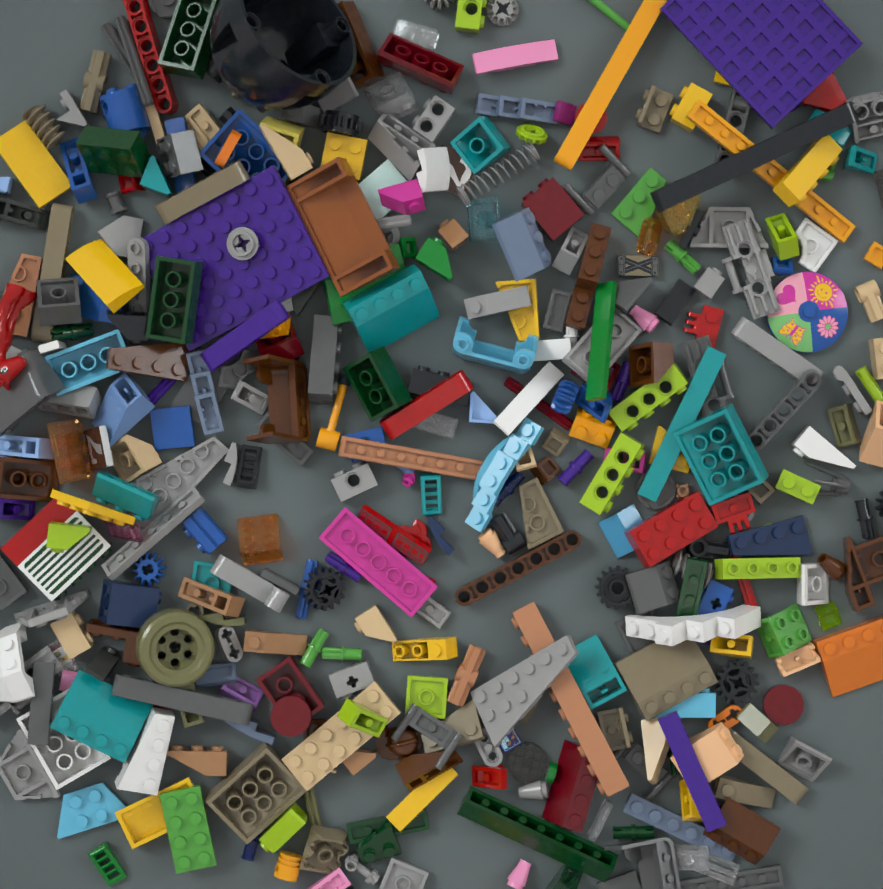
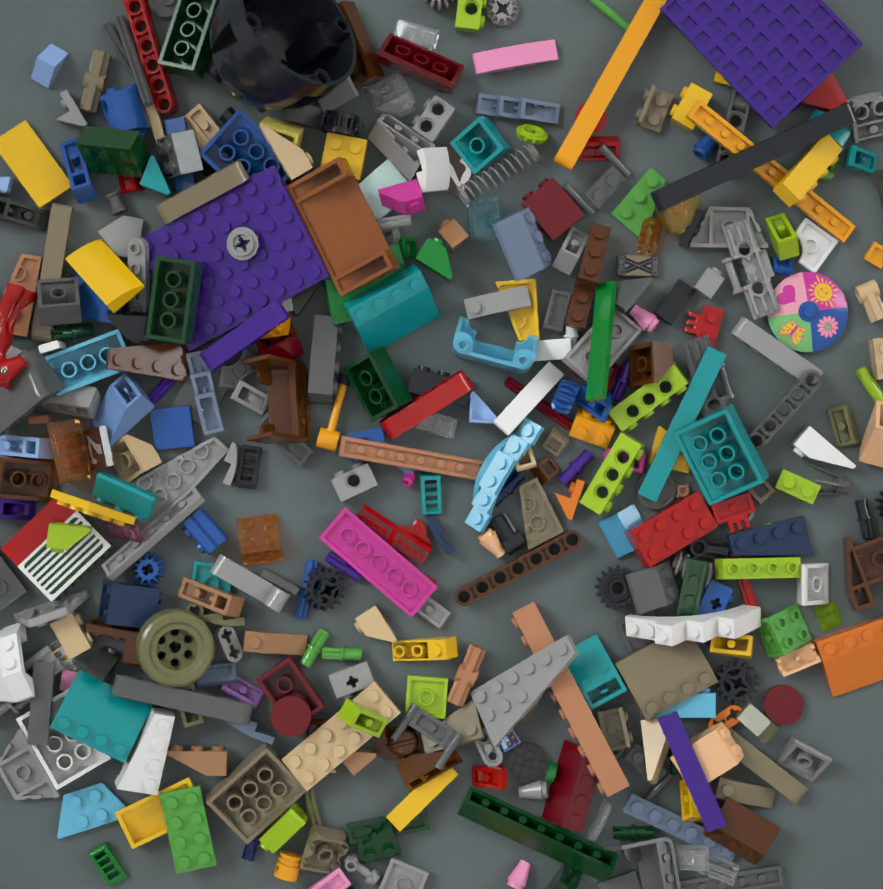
dark tan piece [22,105,66,150] -> none
orange beam [214,129,242,168] -> none
magenta tile [552,100,577,126] -> none
bright green axle [664,239,701,274] -> none
reddish brown cone [817,553,846,580] -> none
light grey hinge [832,365,872,415] -> none
none -> dark orange tile [28,415,53,425]
none -> light blue slope [31,44,69,89]
none -> orange slope [554,479,585,520]
none -> blue cone [693,134,717,160]

